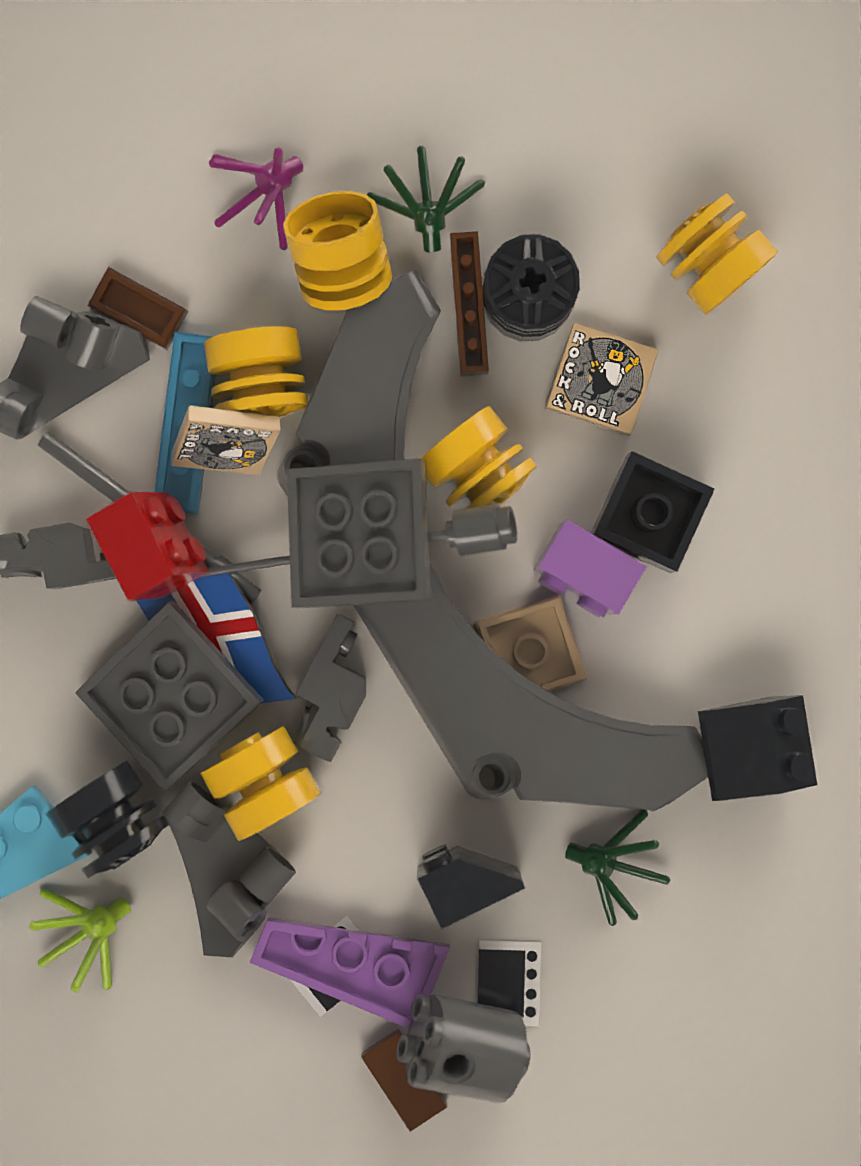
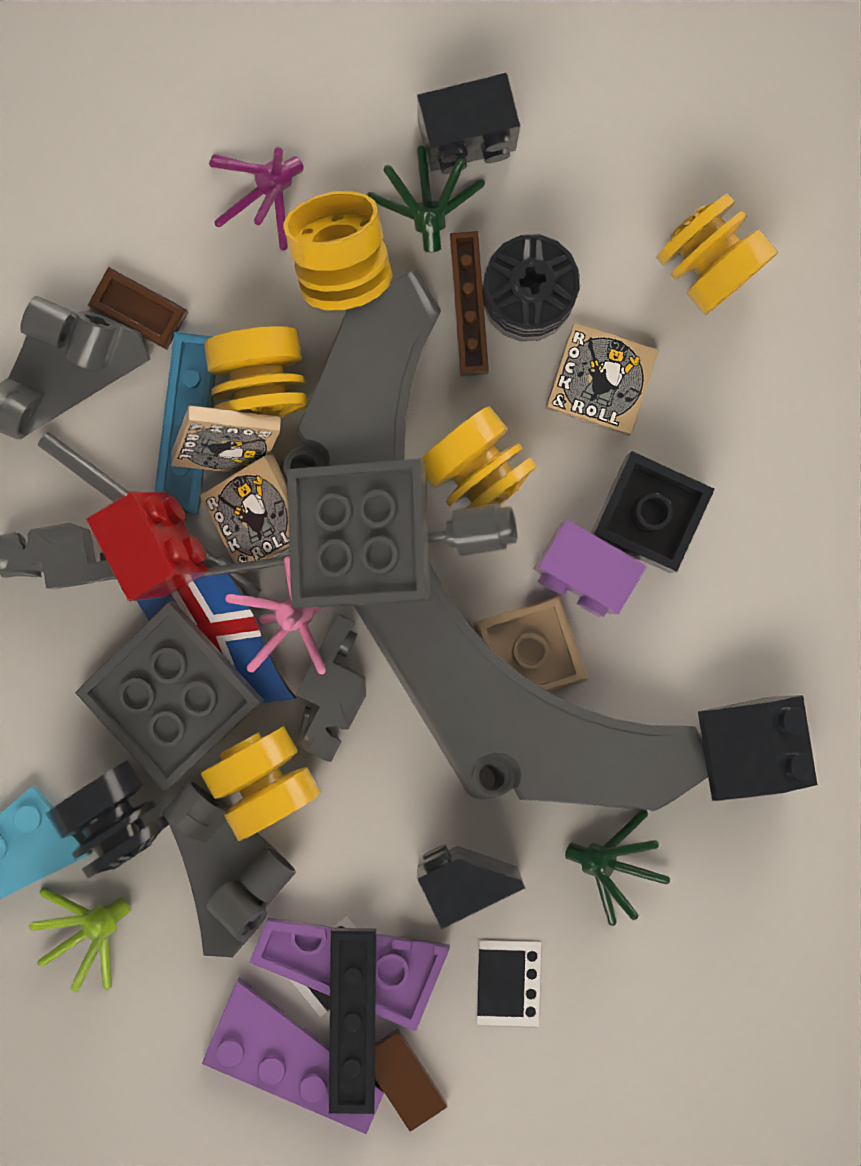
dark grey cylinder [396,994,531,1103] -> none
none -> tile [199,454,289,574]
none -> medium lavender wing [202,978,384,1134]
none -> bright pink plant [225,556,326,675]
none -> black tile [329,928,377,1114]
none -> black brick [417,72,520,174]

